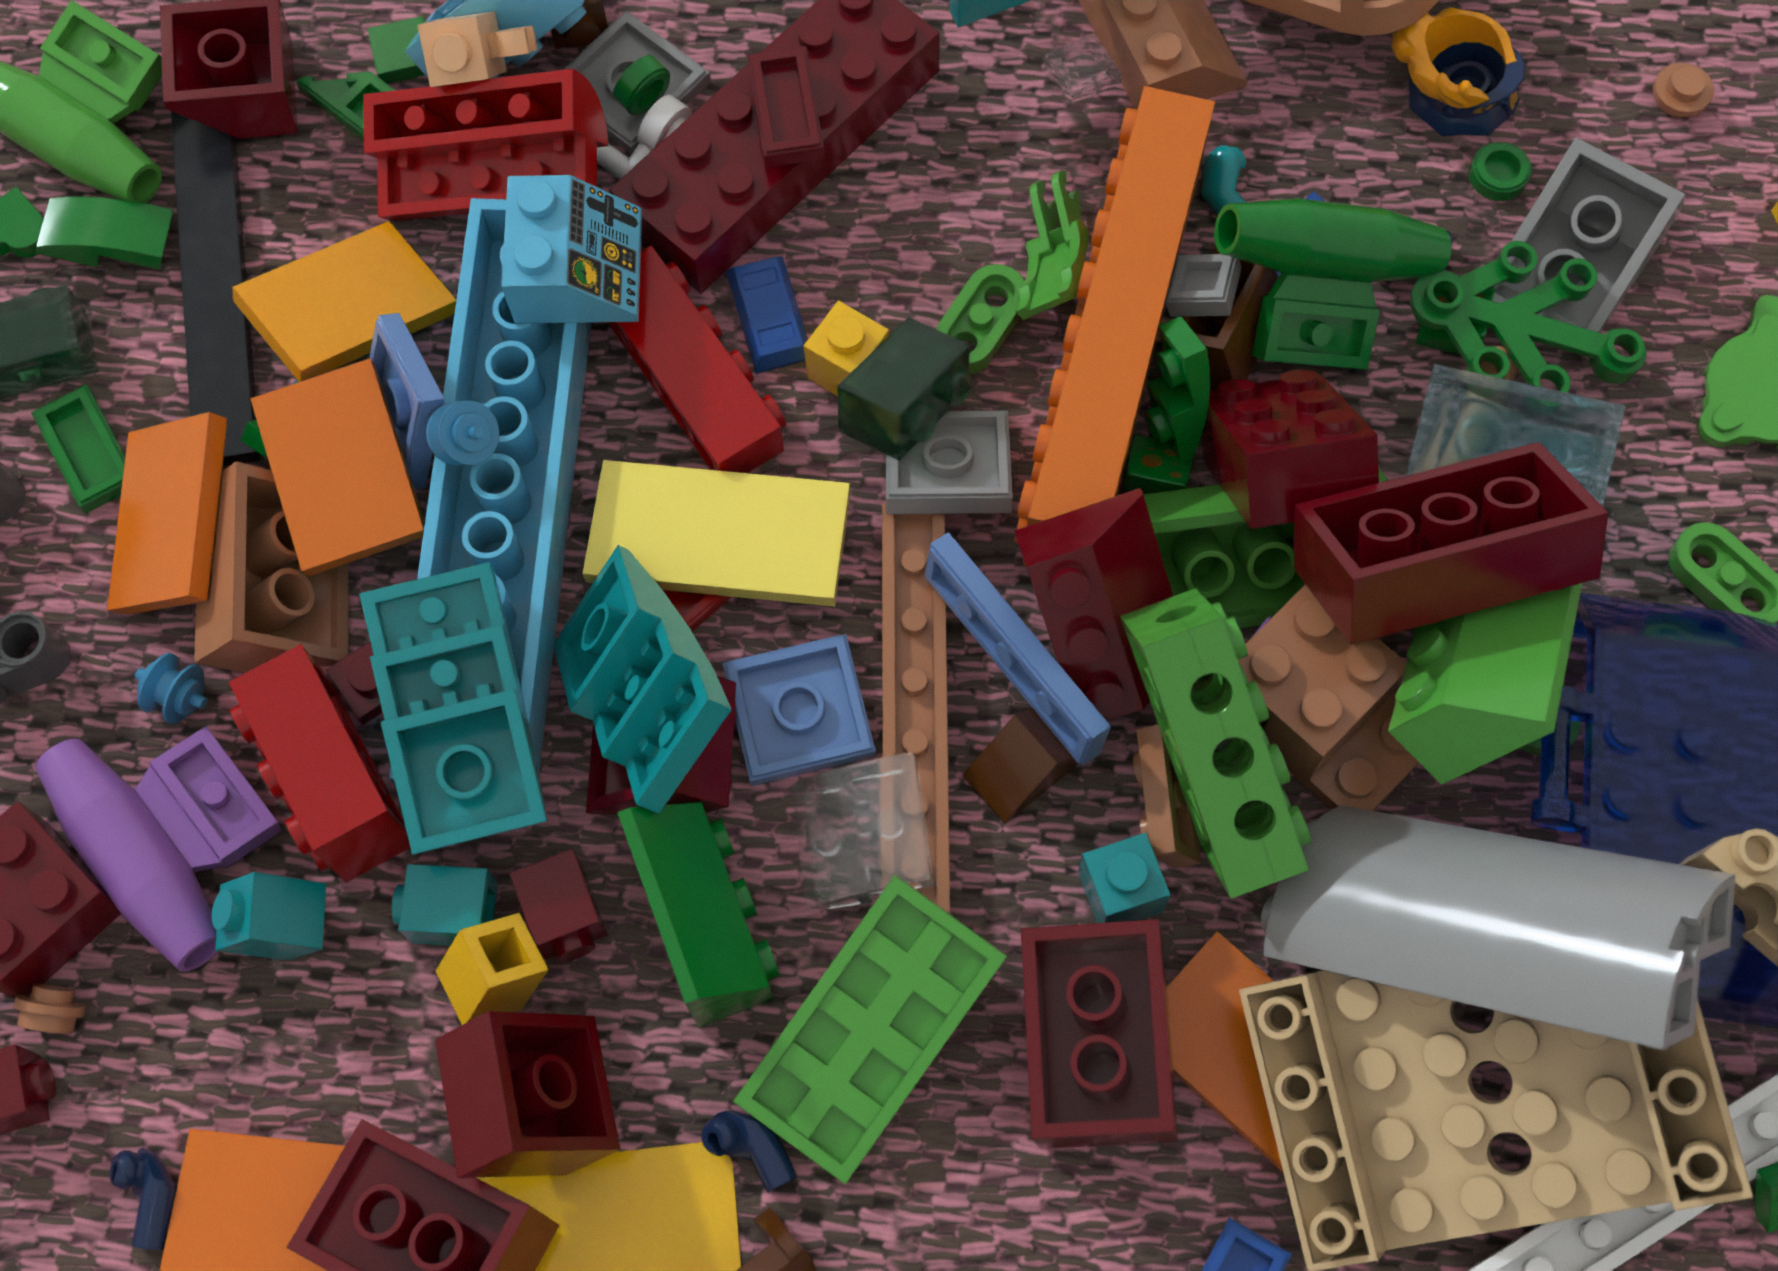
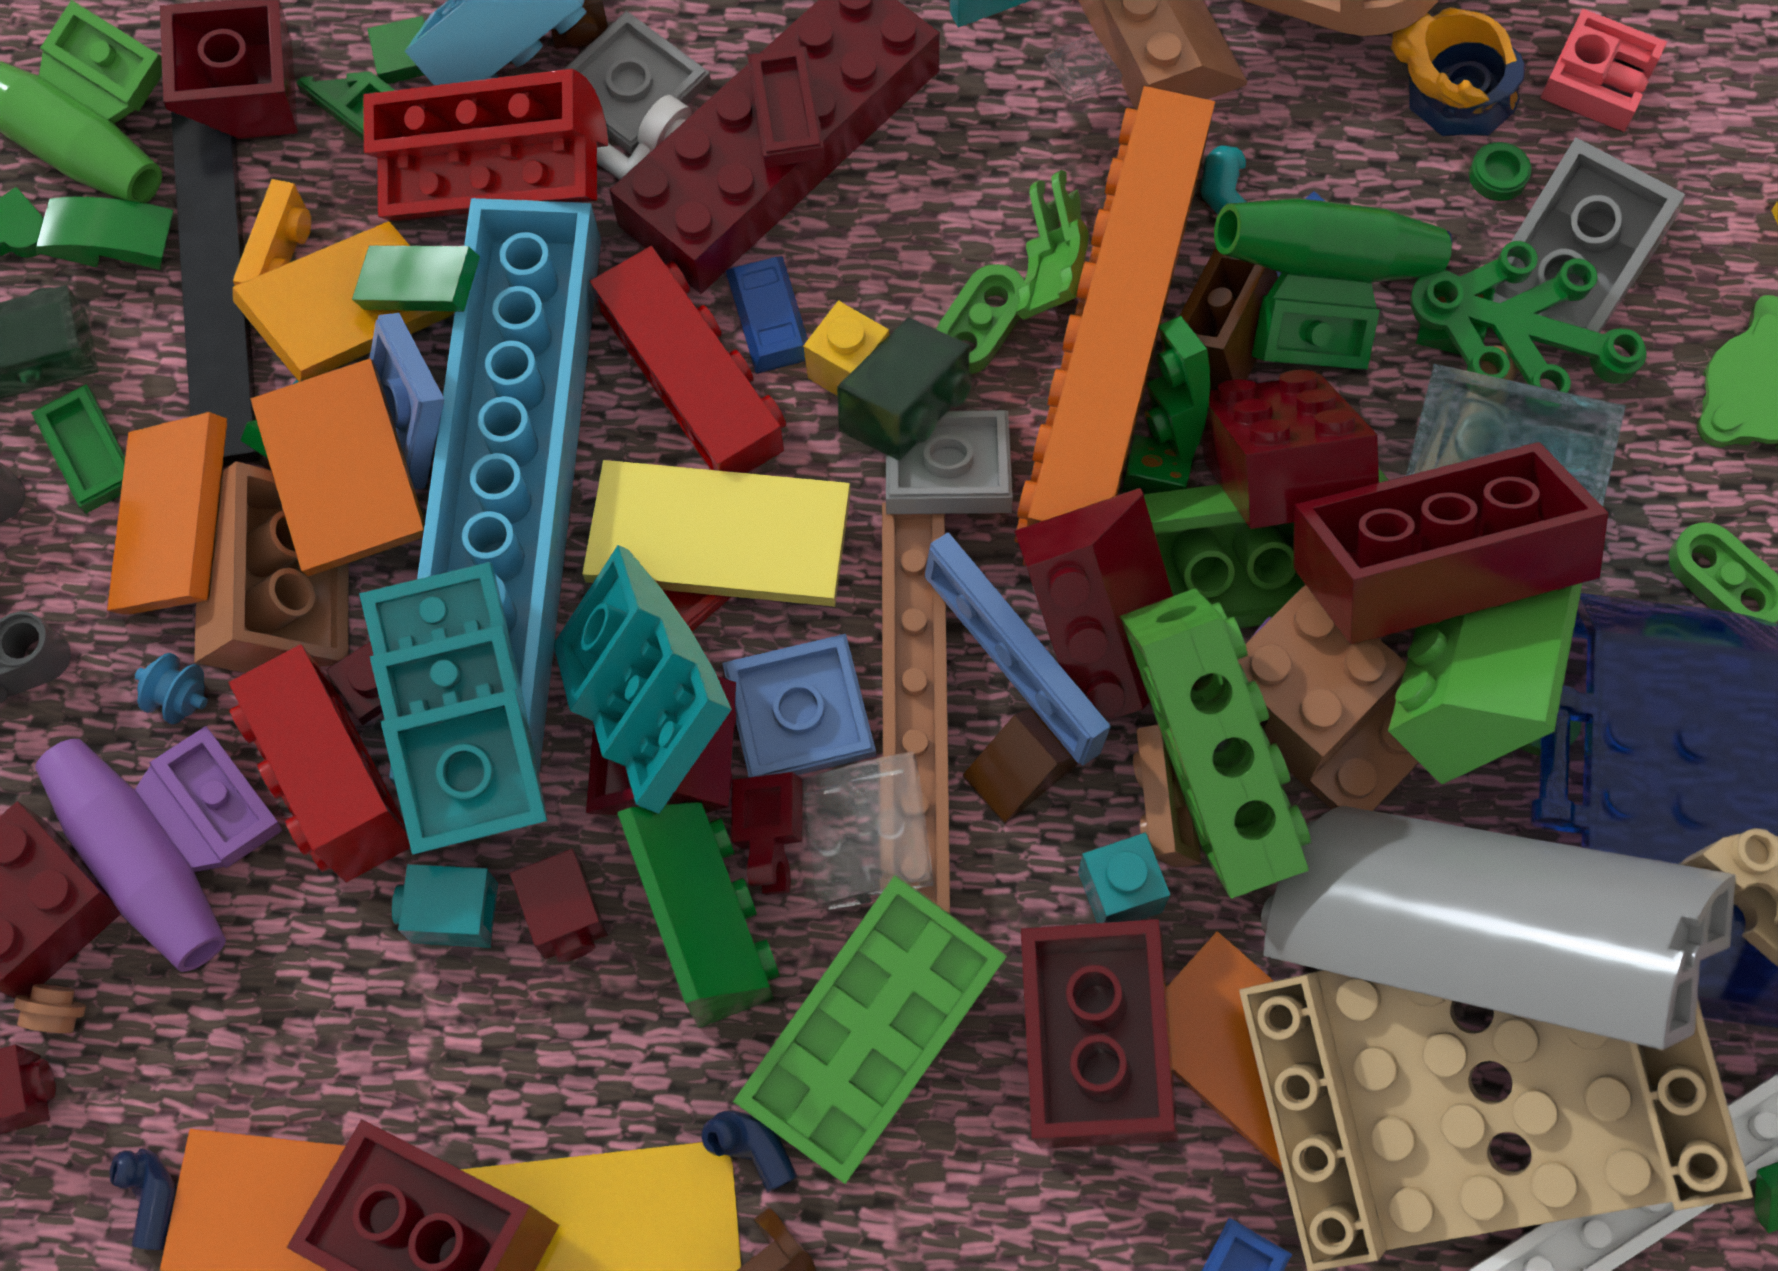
teal brick [212,872,326,960] -> none
light nougat brick [417,11,538,87] -> none
dark azure wheel [426,400,499,466] -> none
dark red brick [435,1011,621,1178] -> none
yellow brick [436,913,549,1025] -> none
medium azure slope [501,175,642,324] -> none
green tile [613,55,670,115] -> none
light grey tile [1165,254,1242,317] -> none
nougat plate [1653,63,1714,118] -> none
none -> light orange plate [233,179,311,286]
none -> tile [352,245,480,312]
none -> dark red plate [731,772,803,895]
none -> coral brick [1540,8,1667,132]

